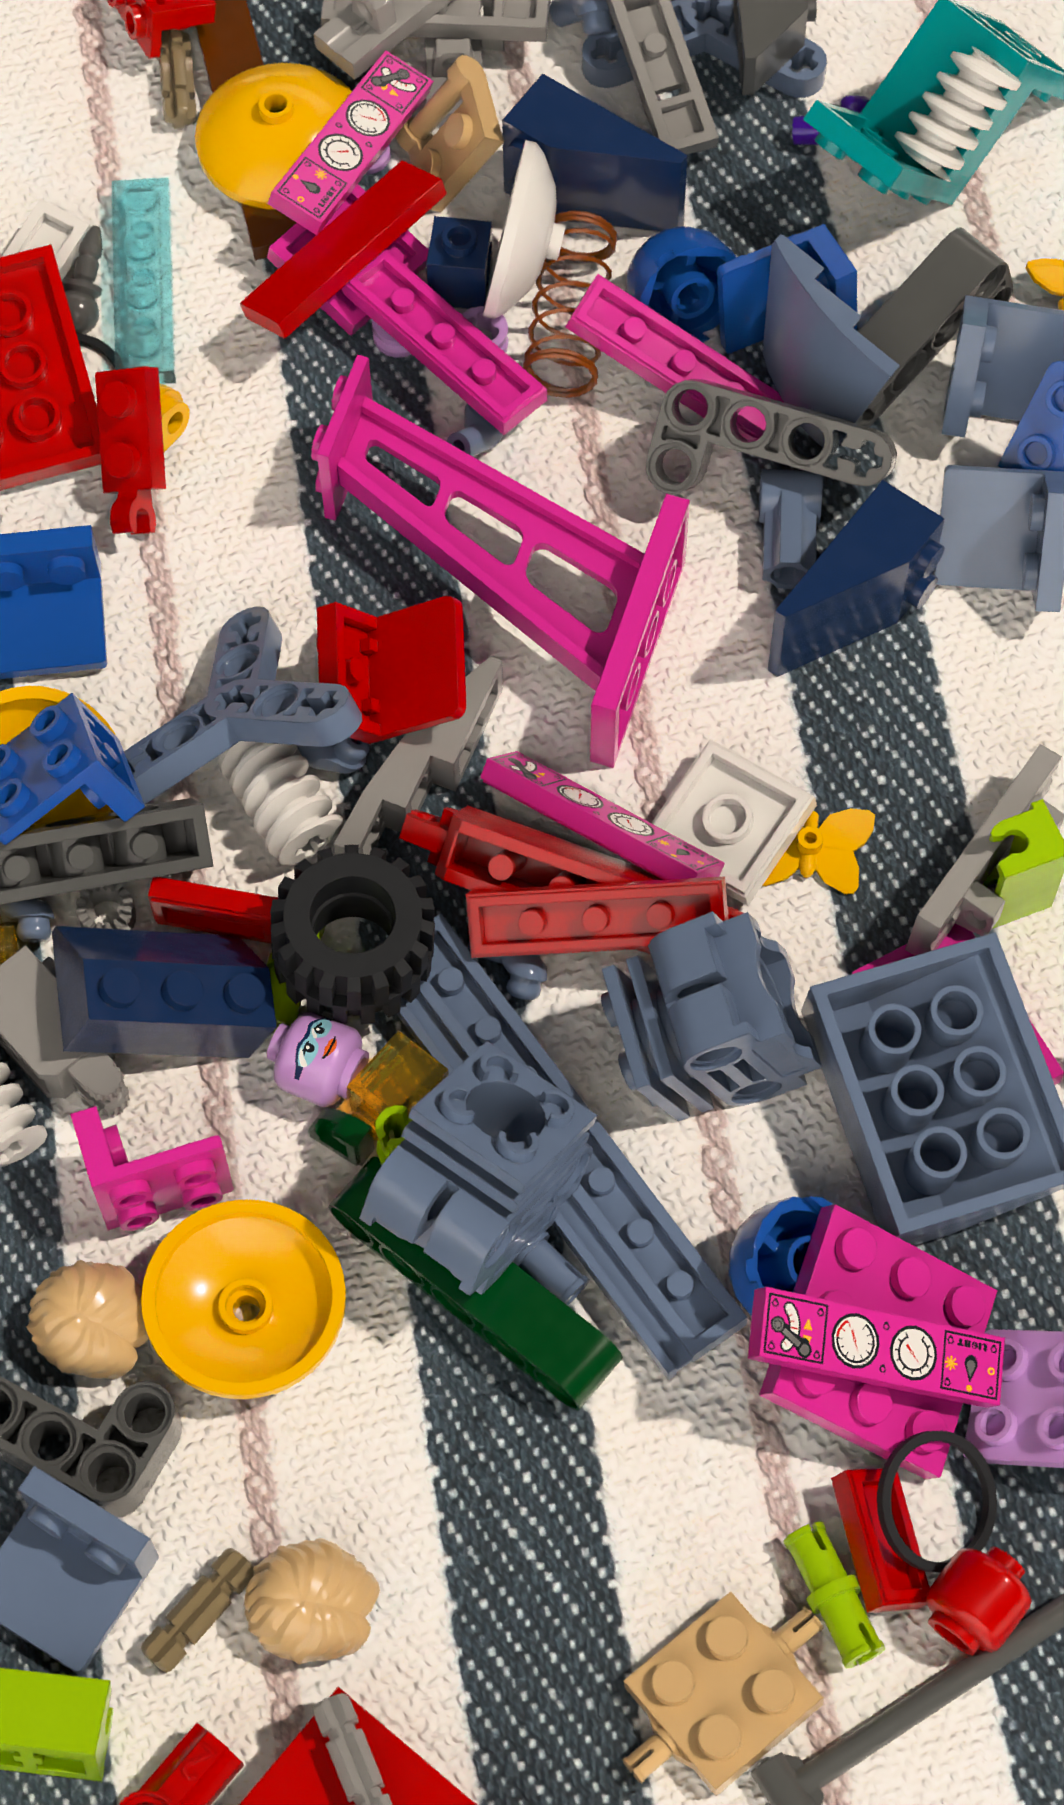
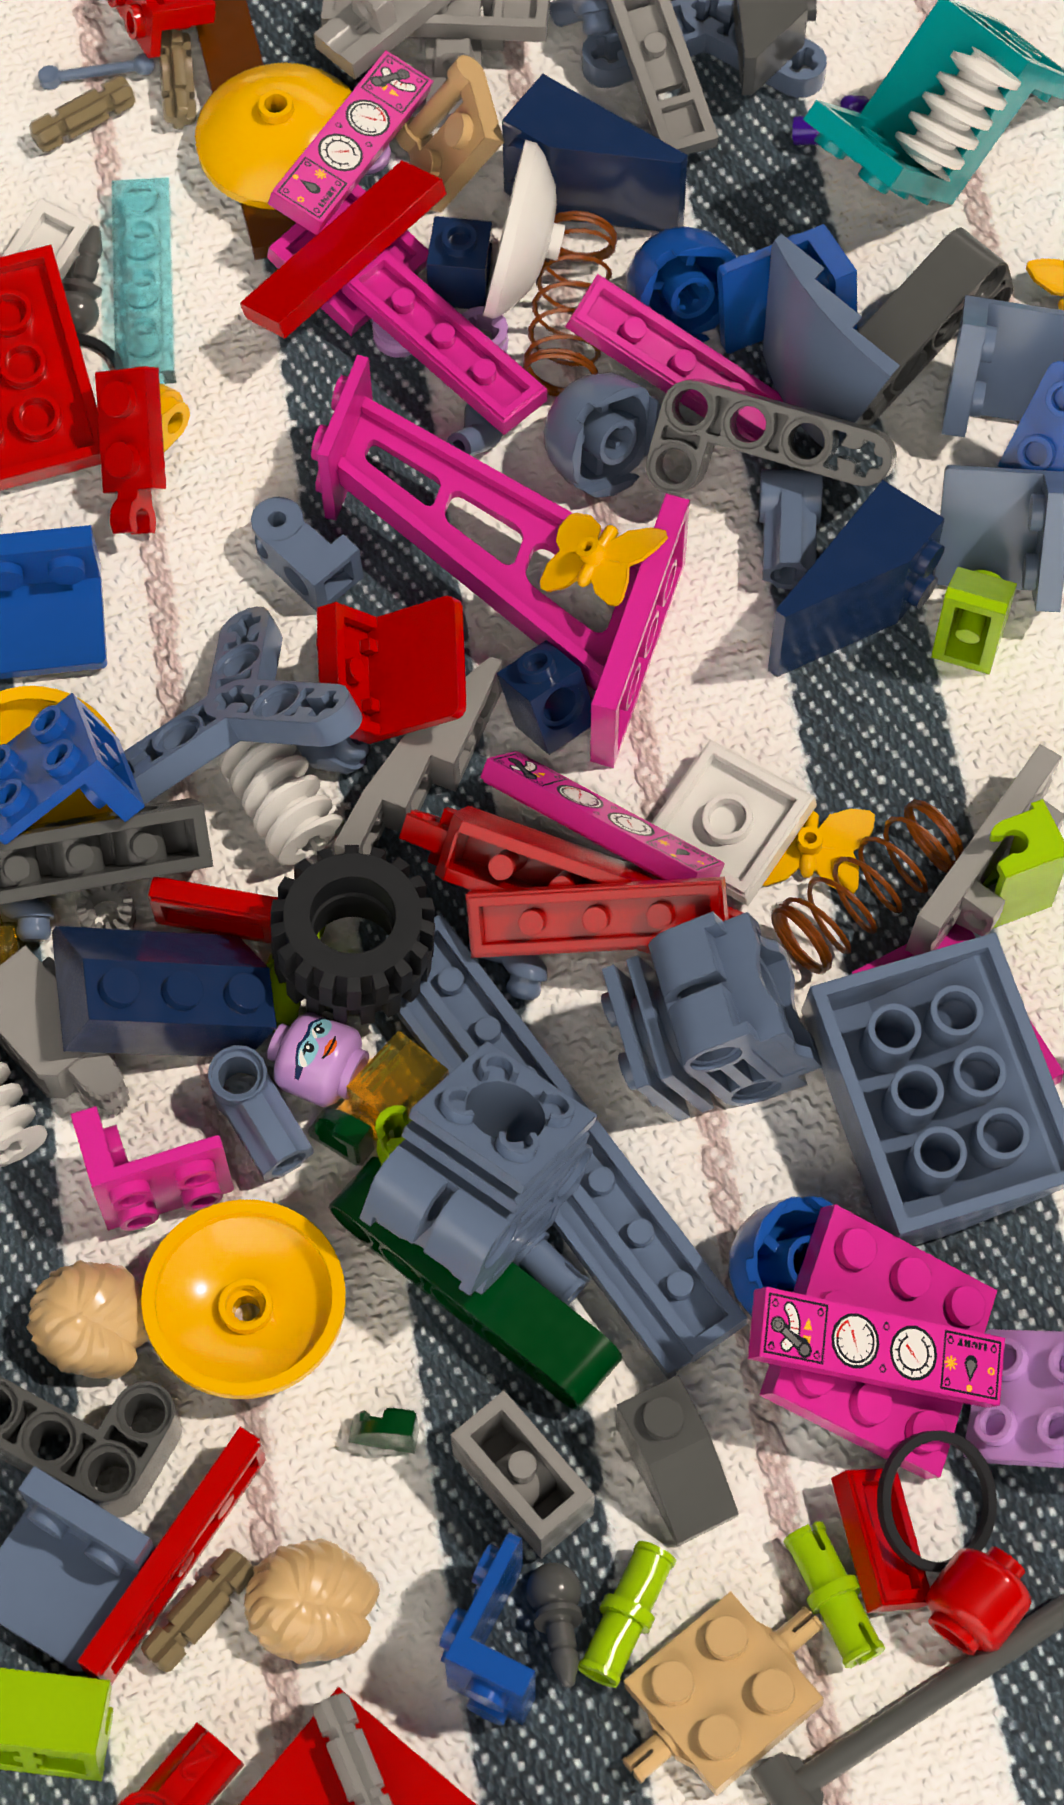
none -> dark tan axle [29,75,136,152]
none -> sand blue hinge [38,53,155,90]
none -> red tile [77,1426,266,1685]
none -> sand blue piece [208,1045,314,1181]
none -> sand blue leg [251,497,364,612]
none -> dark green tile [348,1408,419,1454]
none -> blue bracket [439,1532,536,1726]
none -> light grey brick [450,1390,595,1559]
none -> dark blue brick [496,640,592,755]
none -> dark grey bar [526,1562,583,1688]
none -> yellow piece [540,513,668,606]
none -> sand blue cylinder [543,373,661,498]
none -> lime pin [578,1541,677,1688]
none -> dark grey slope [615,1375,739,1547]
none -> dark orange piece [771,799,964,975]
none -> lime slope [931,567,1017,675]

